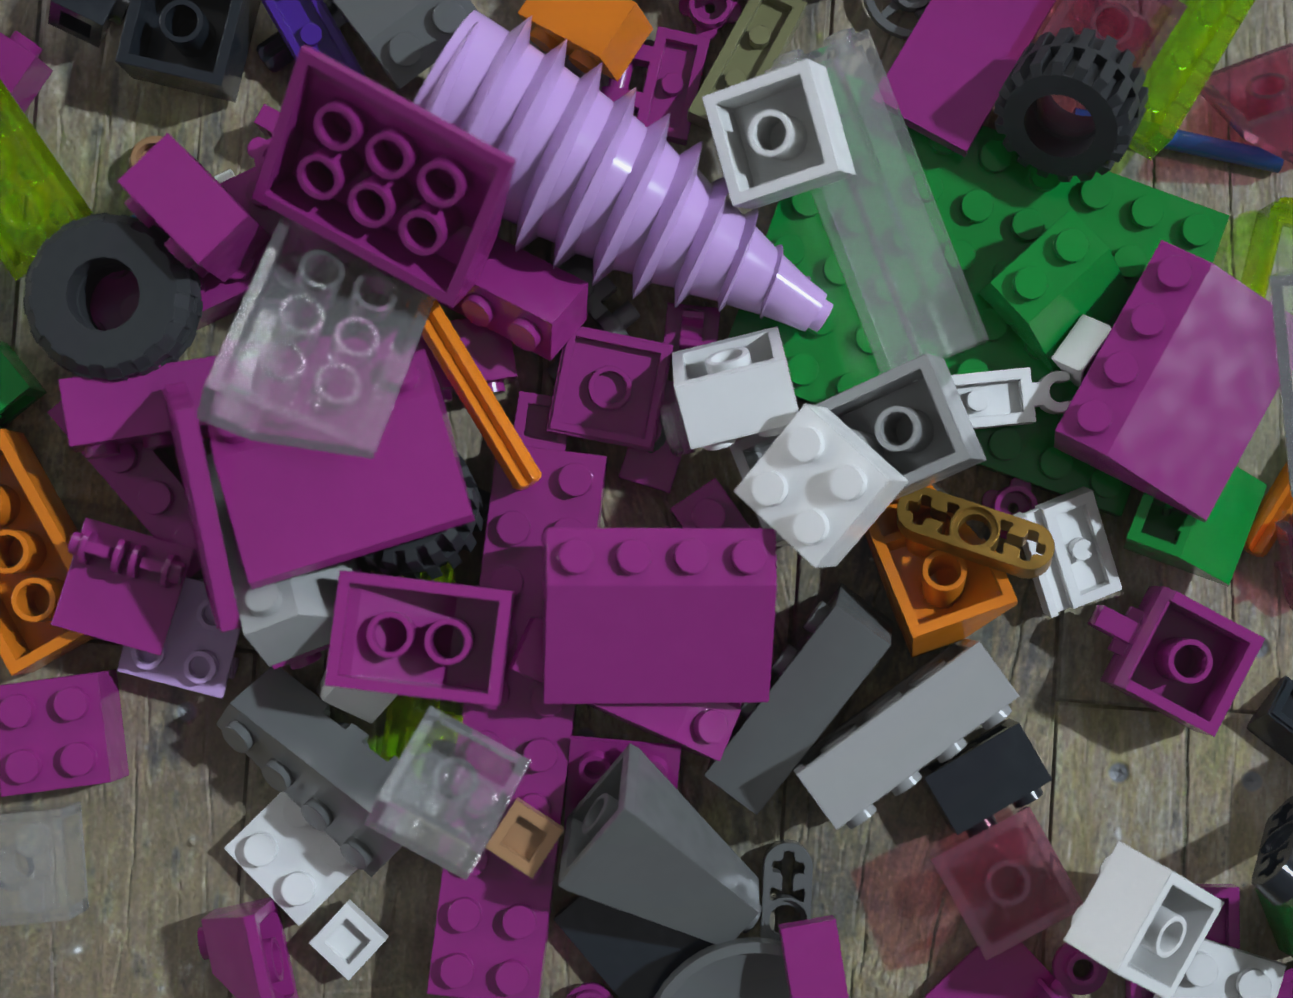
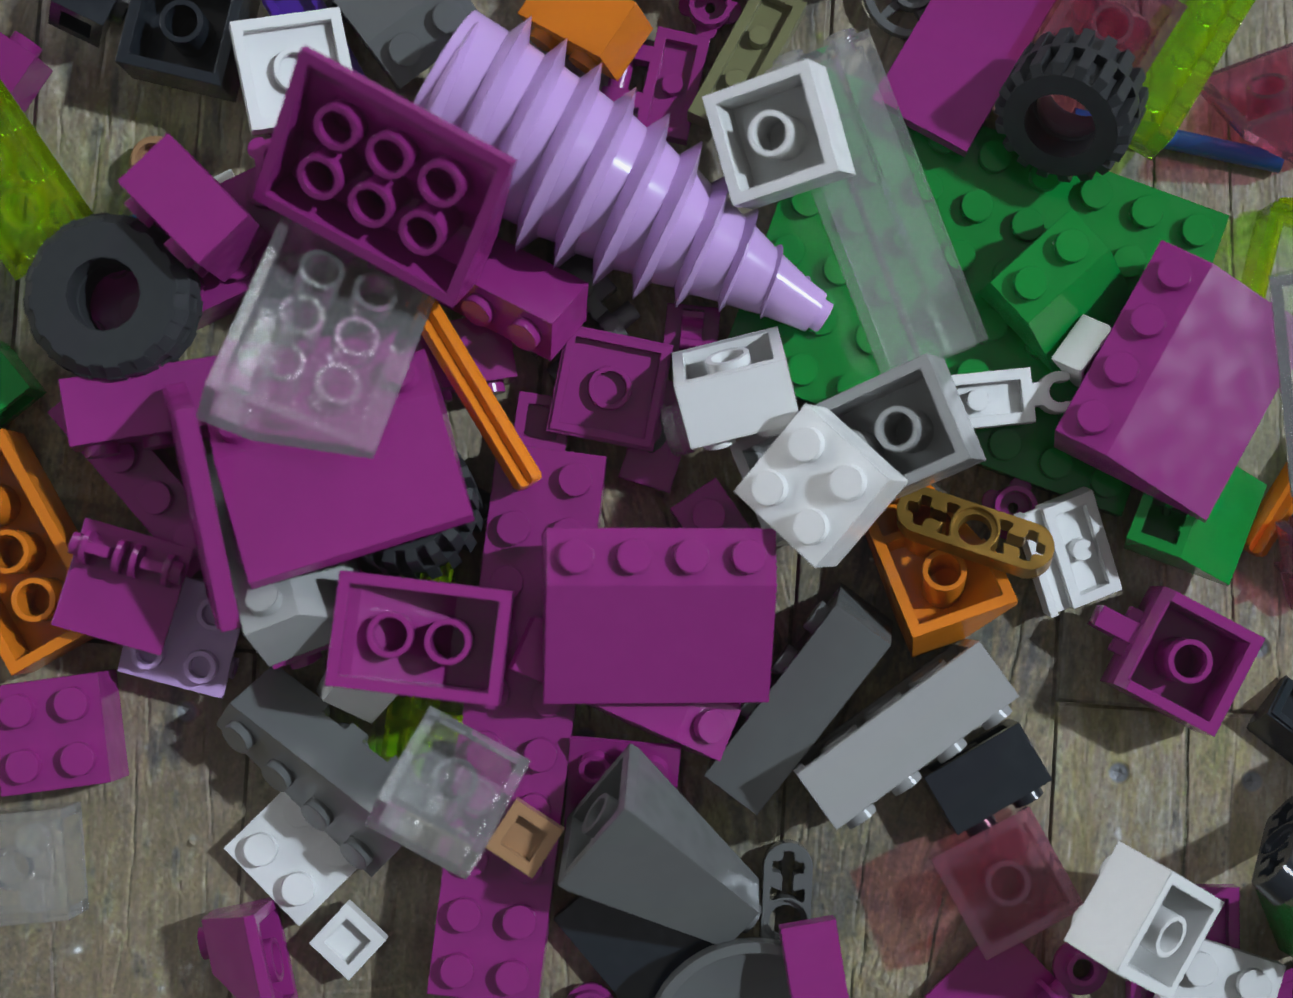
none -> white plate [229,7,352,136]

